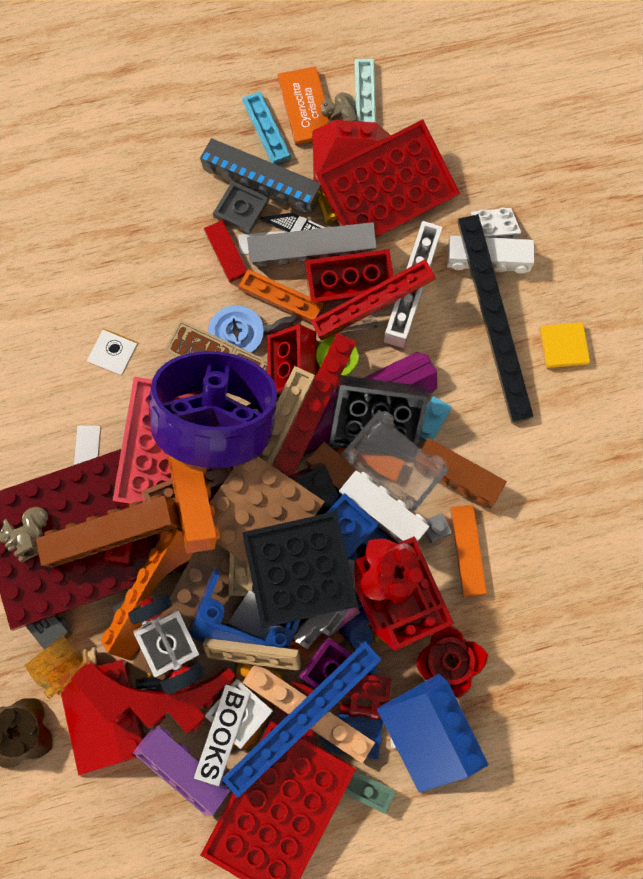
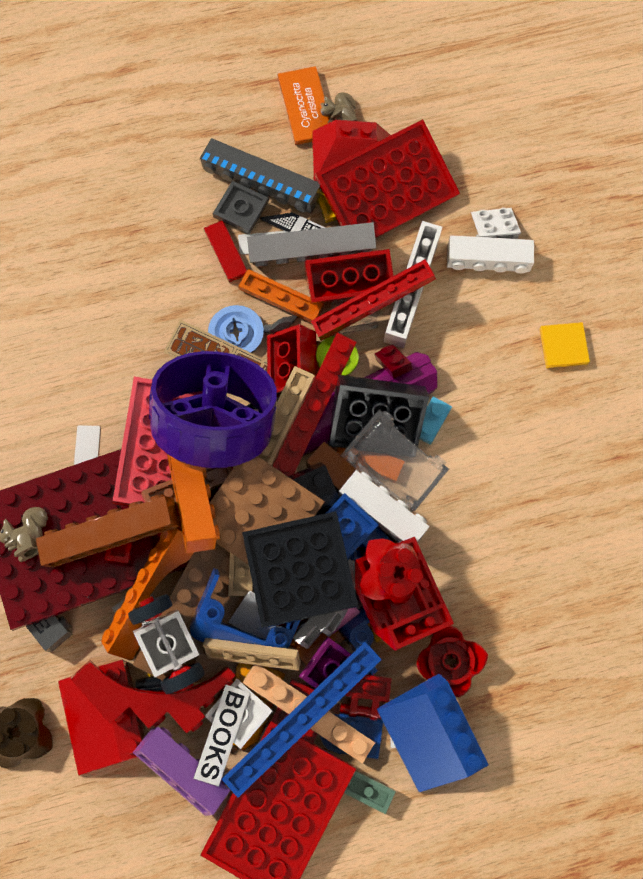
clear yellow brick [24,635,86,699] -> none
tan bush [83,647,100,667] -> none
white sticker [87,328,138,375] -> none
medium azure tile [242,91,291,165] -> none
light aqua tile [354,59,376,122] -> none
dark orange brick [413,438,507,509] -> none
light grey plate [426,513,452,543] -> none
orange tile [450,505,487,597] -> none
black plate [457,214,534,423] -> none
none -> dark red plate [374,345,413,379]

